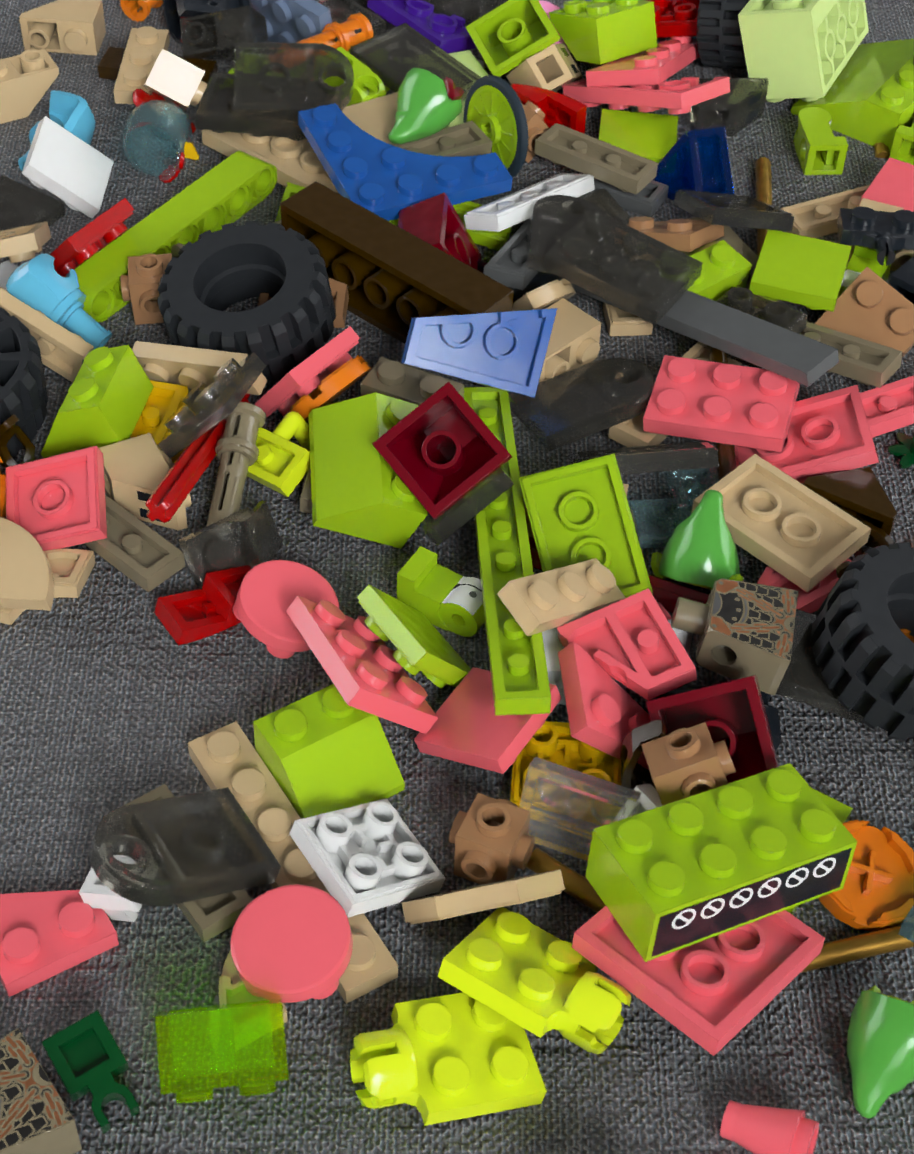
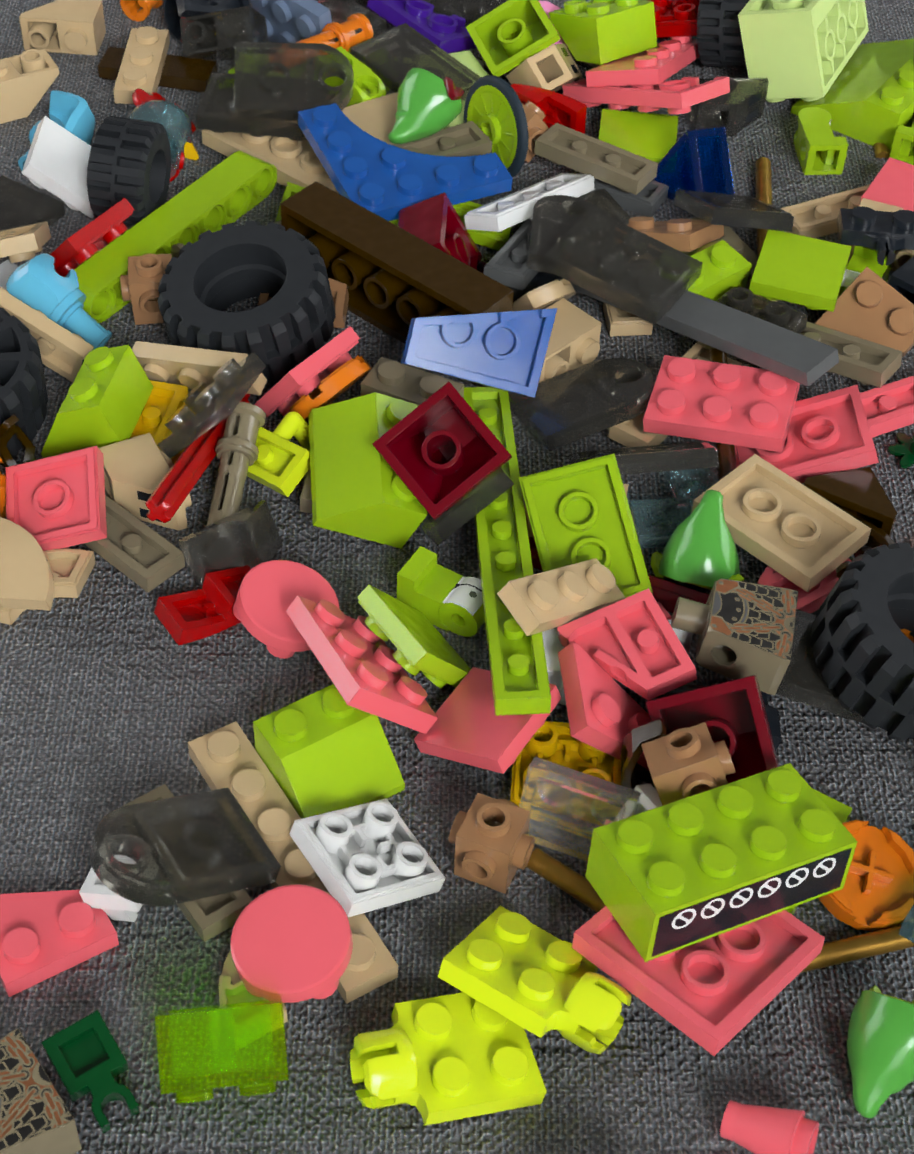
slope [144,48,208,111] -> none
tan tile [401,869,565,925] -> none
none -> black tyre [87,116,171,226]

